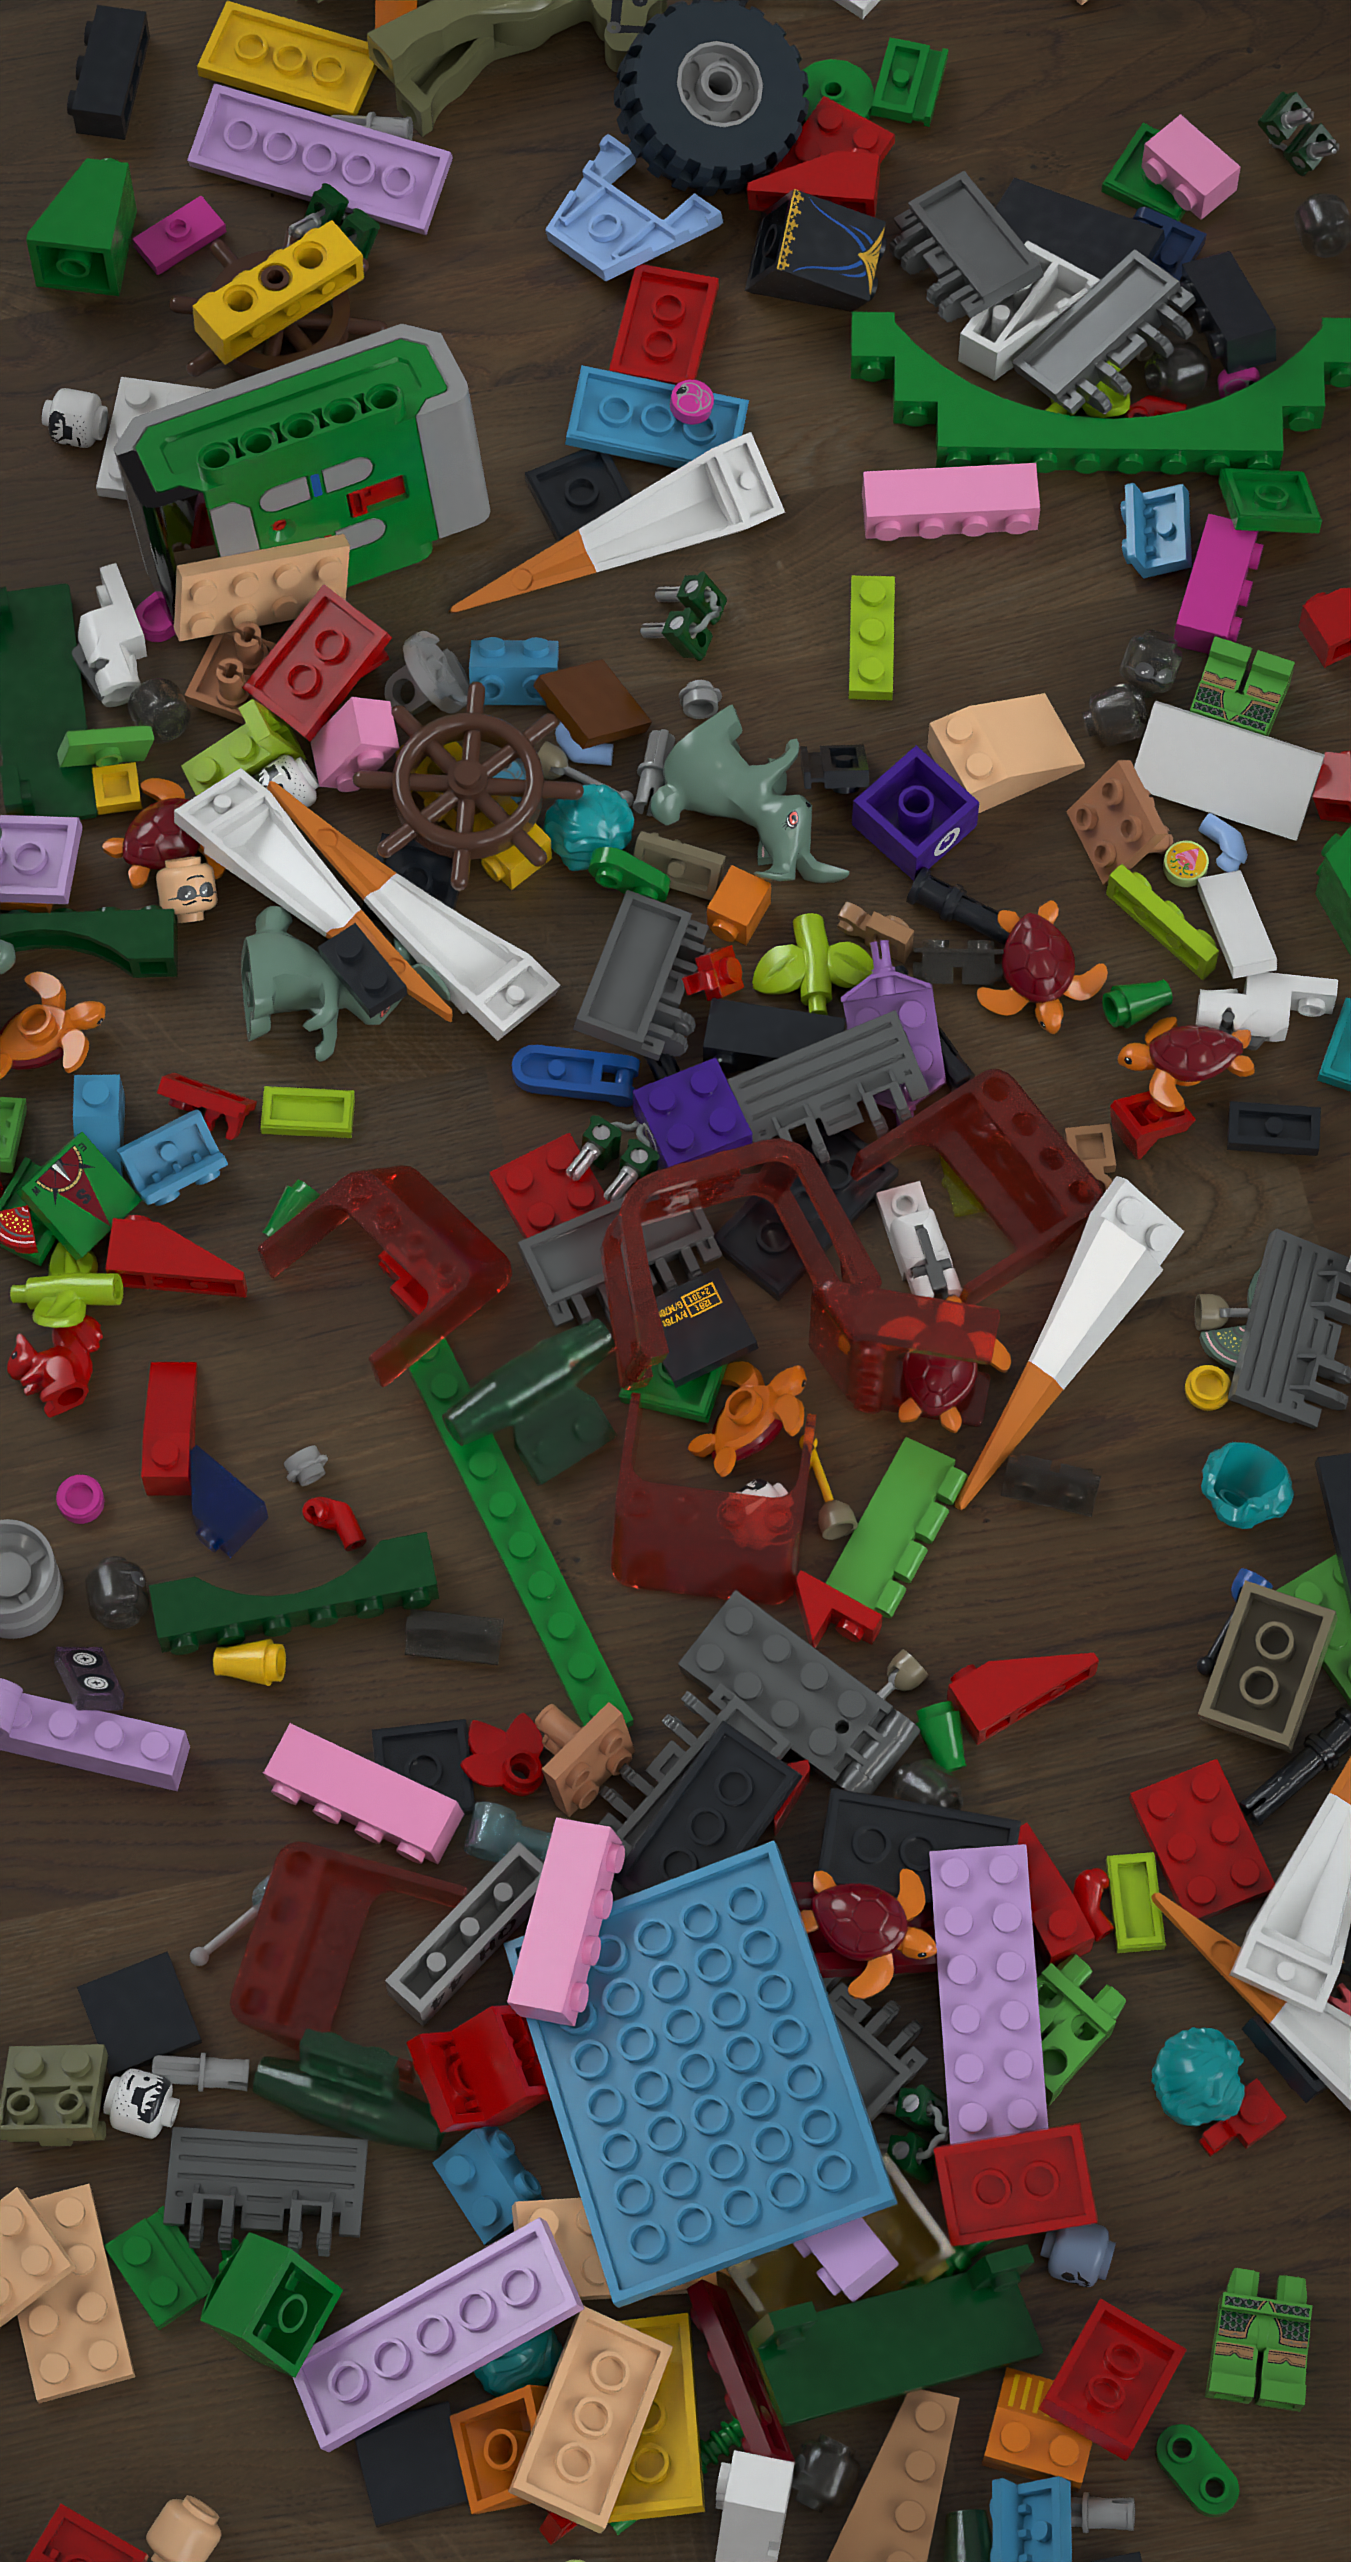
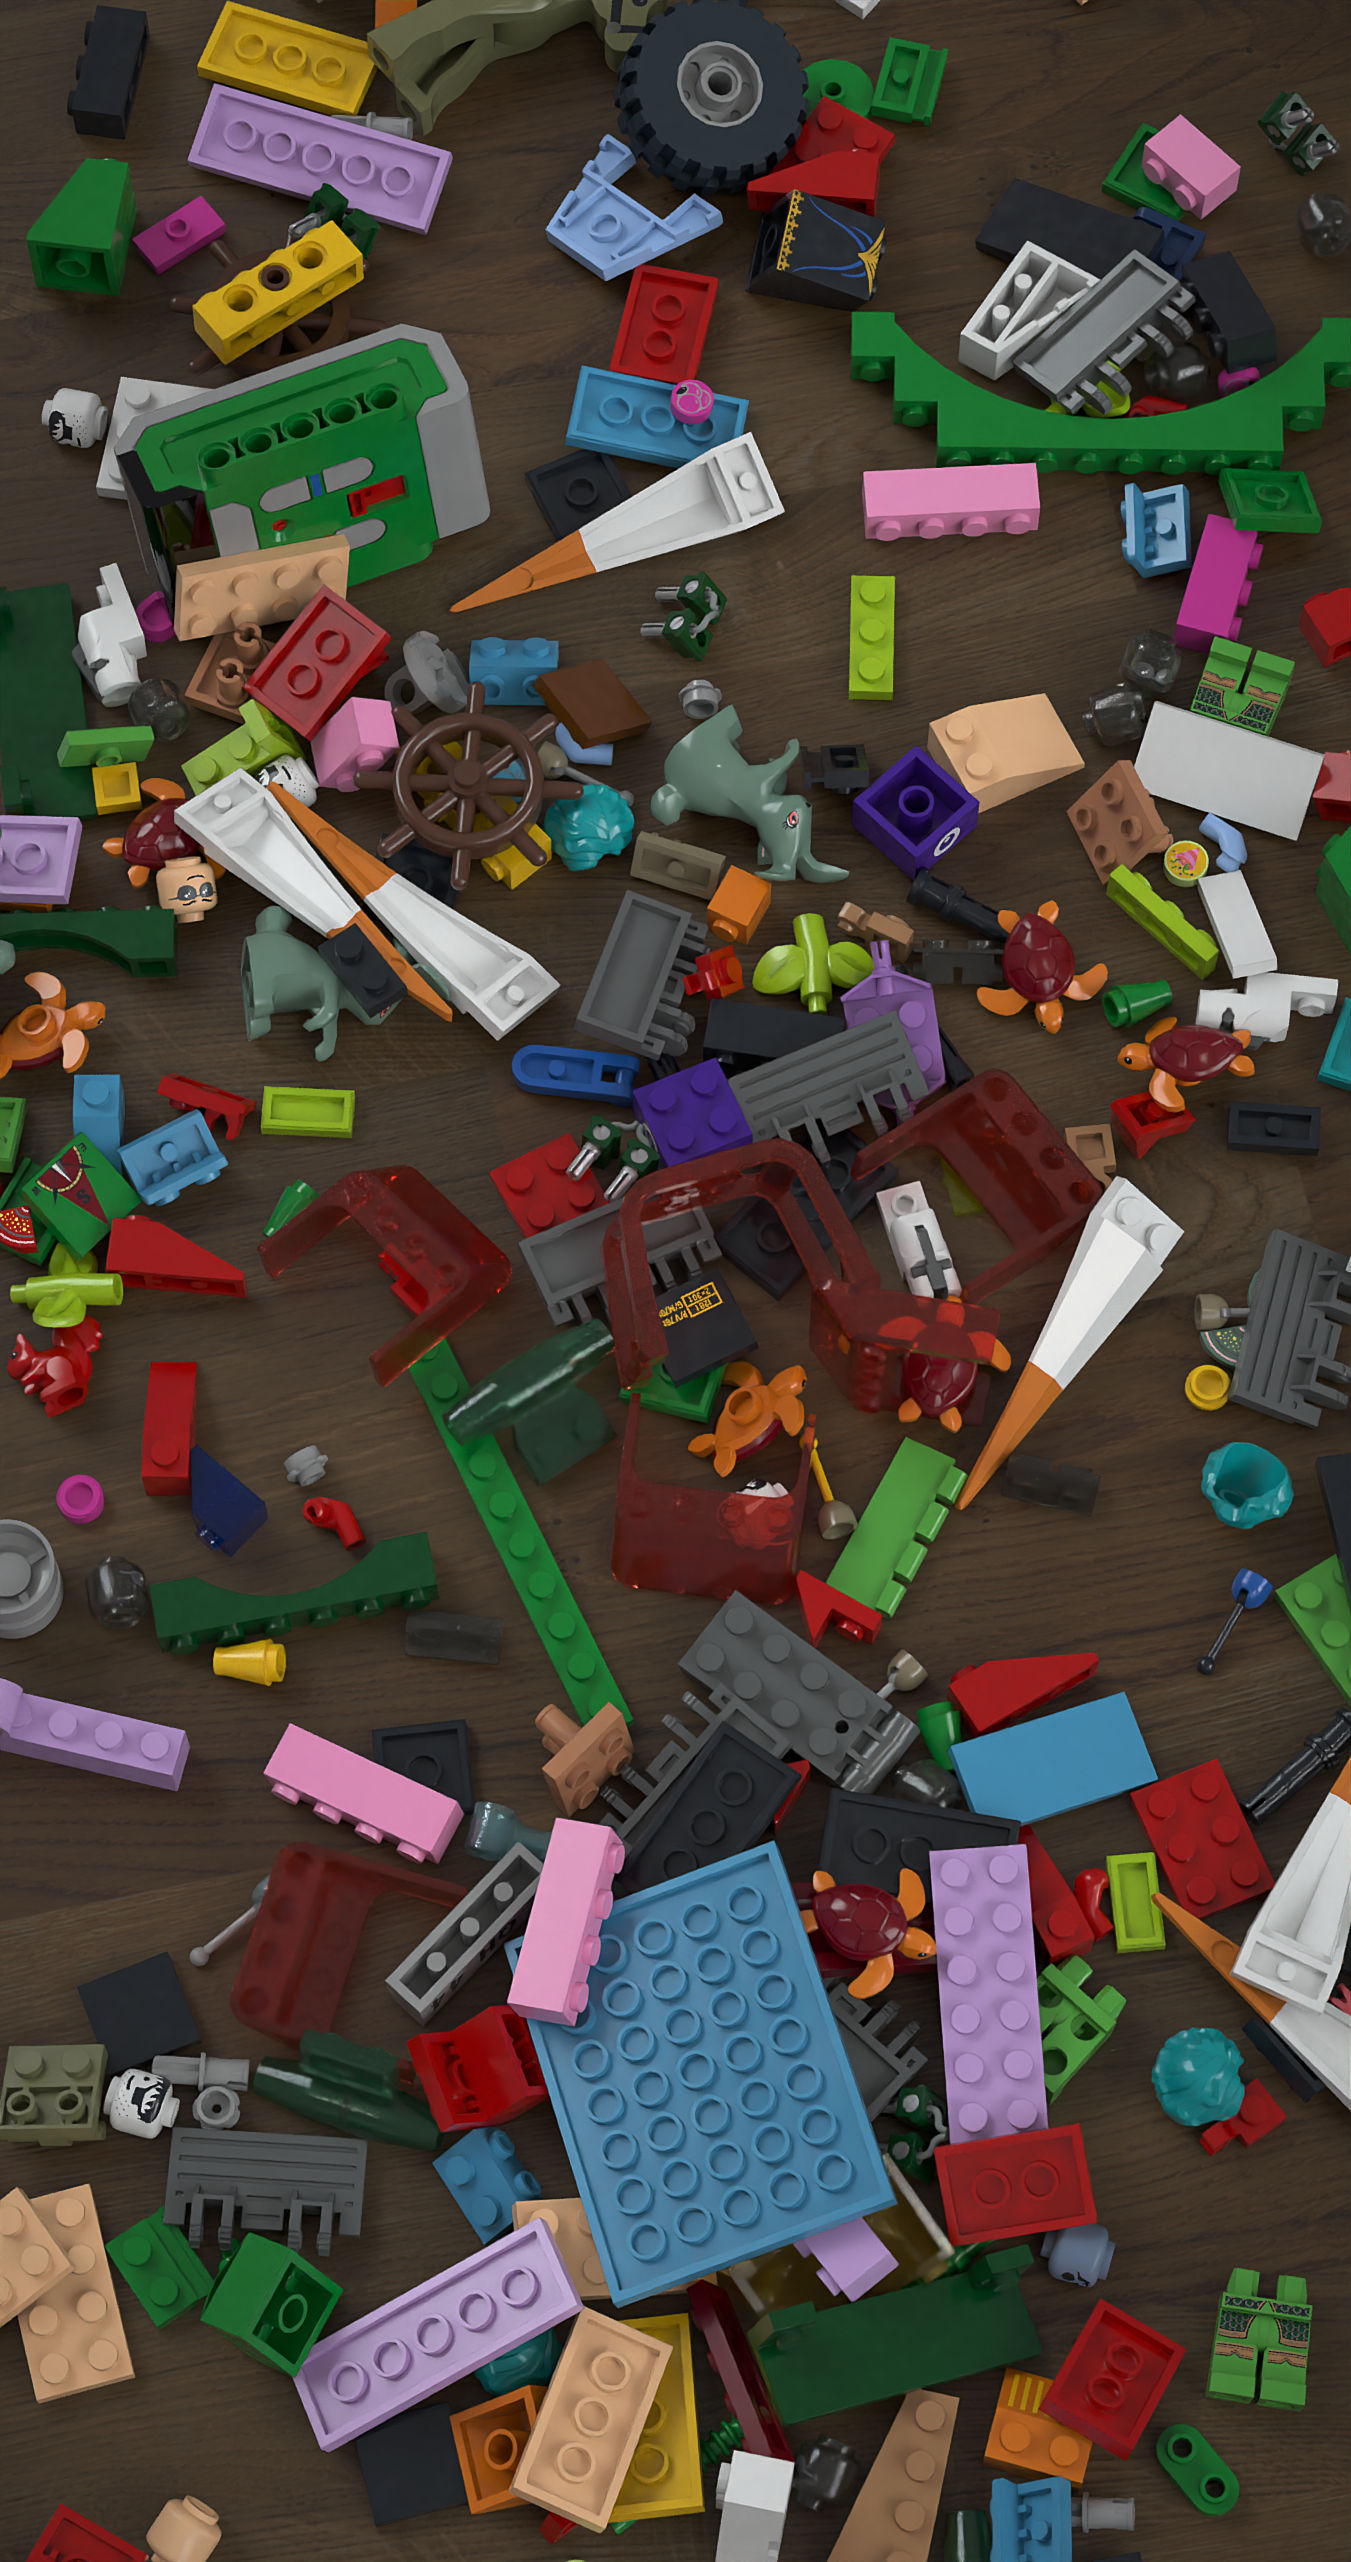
clear purple tile [54,1647,125,1711] -> none
red plate [460,1713,544,1796] -> none
green plate [588,847,671,902] -> none
light grey axle [633,729,675,816] -> none
dark grey hinge [889,171,1044,323] -> none
dark tan brick [1198,1580,1338,1753] -> none
none -> light grey plate [192,2086,240,2130]
none -> dark azure tile [947,1691,1158,1826]

